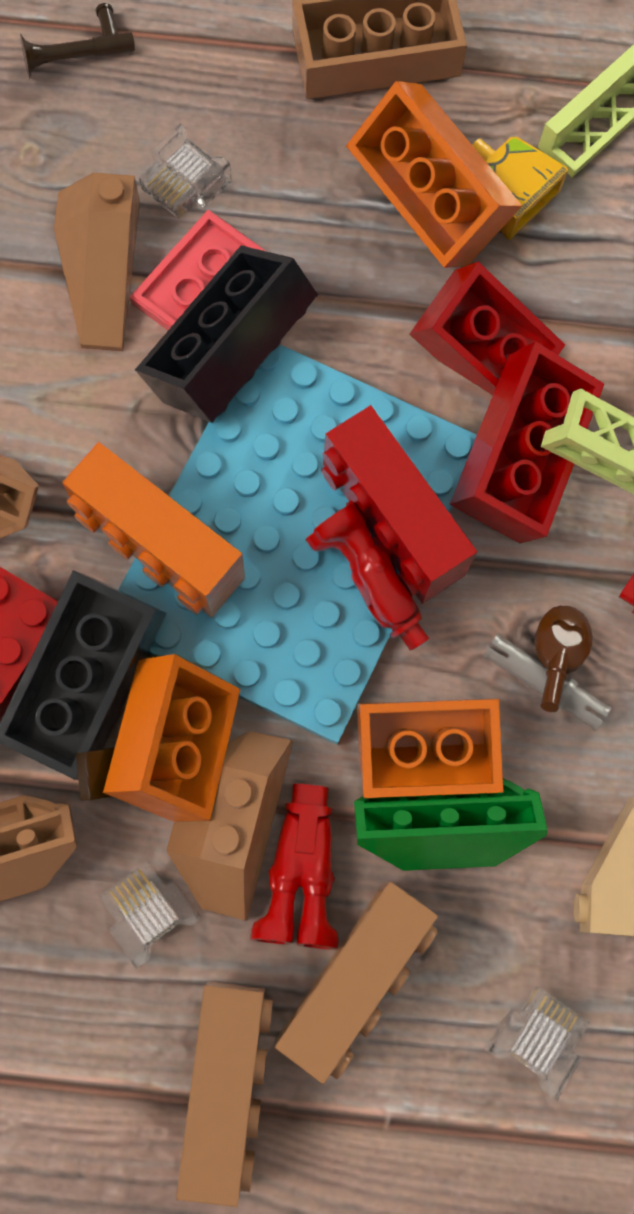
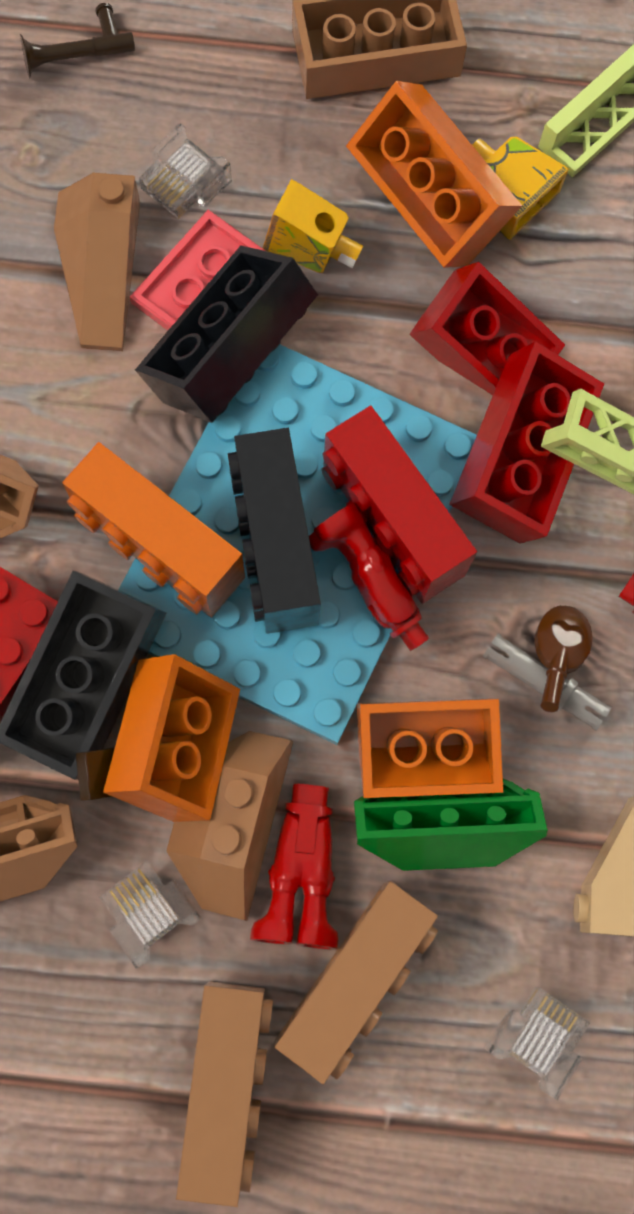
none -> black brick [227,427,321,634]
none -> yellow torso [263,179,363,273]

